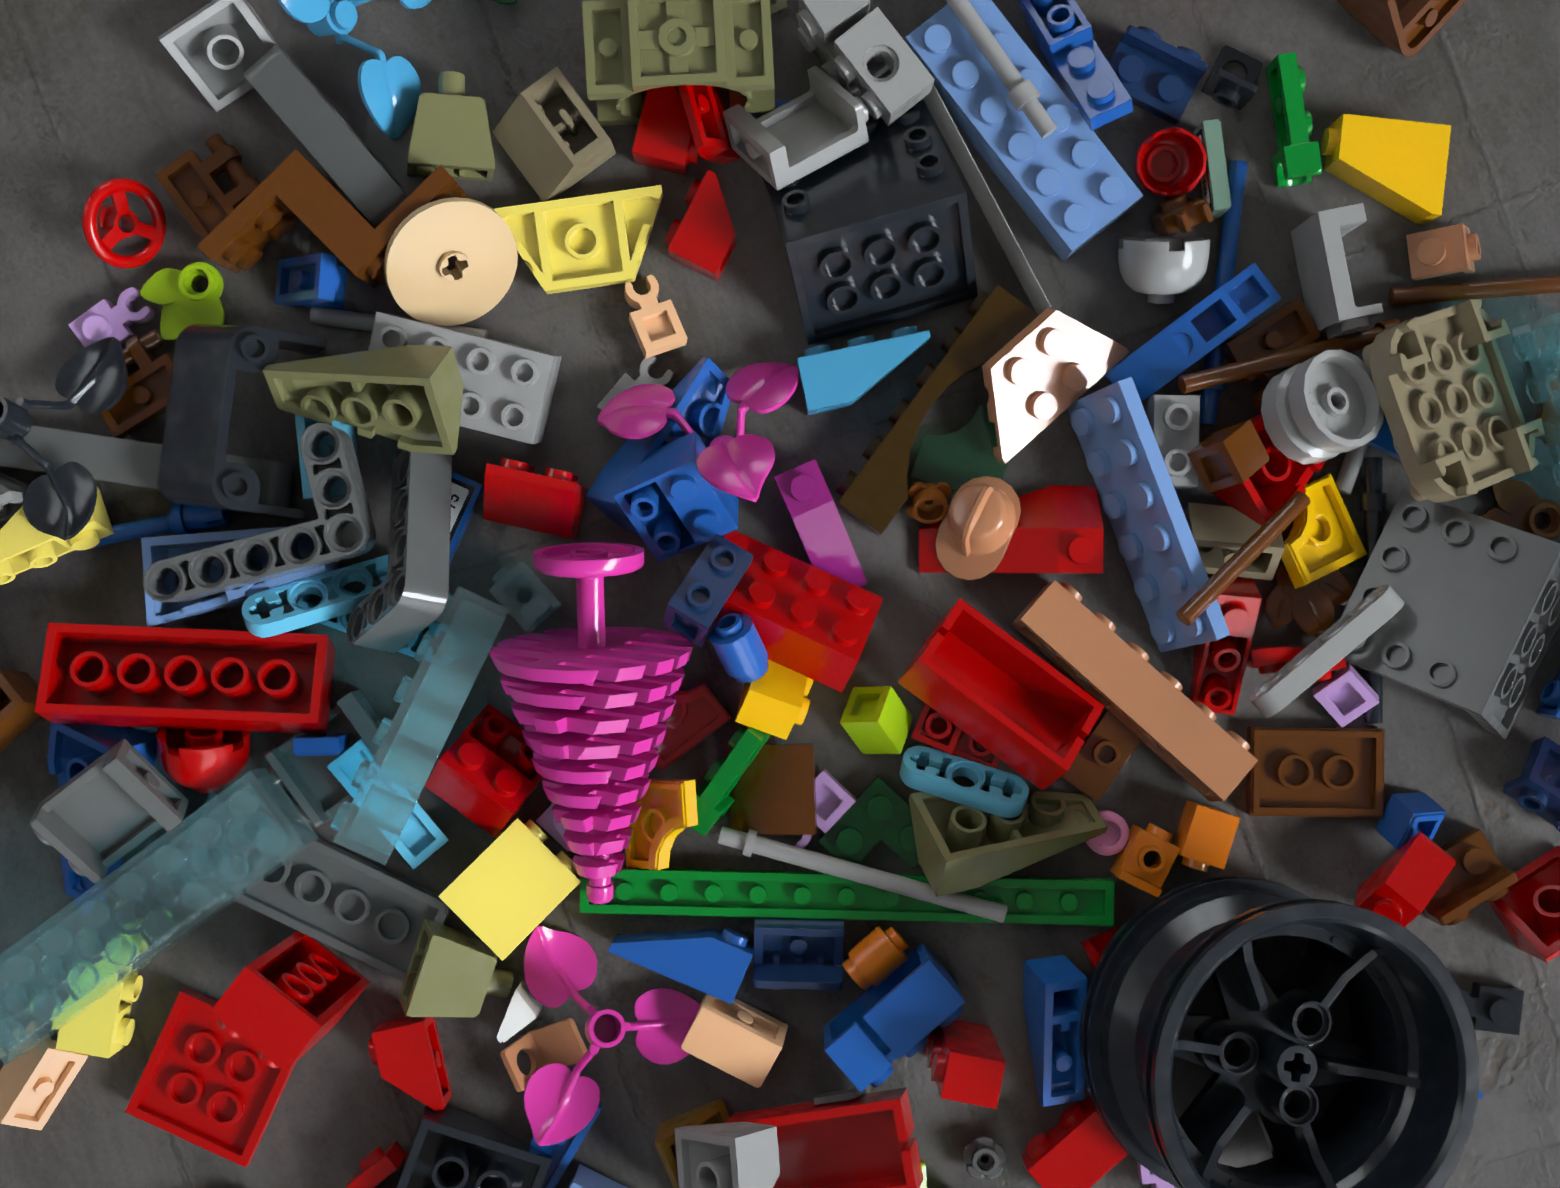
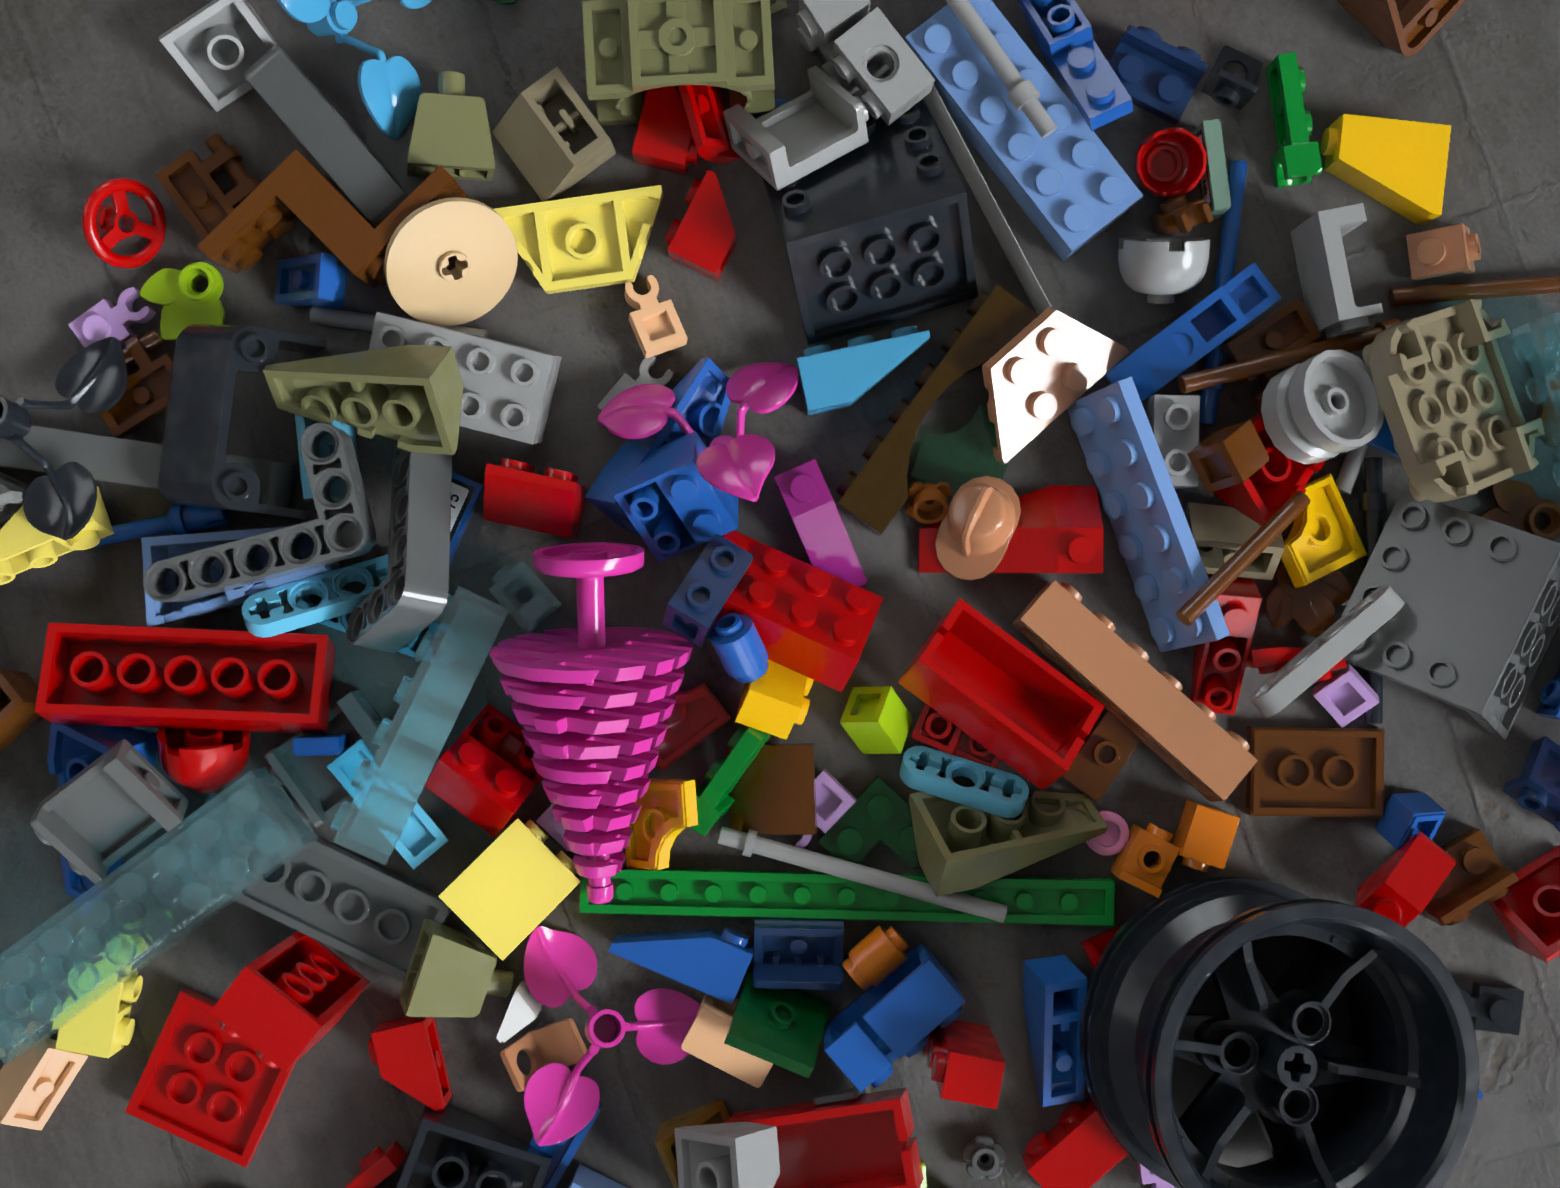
none -> dark green plate [724,970,831,1078]

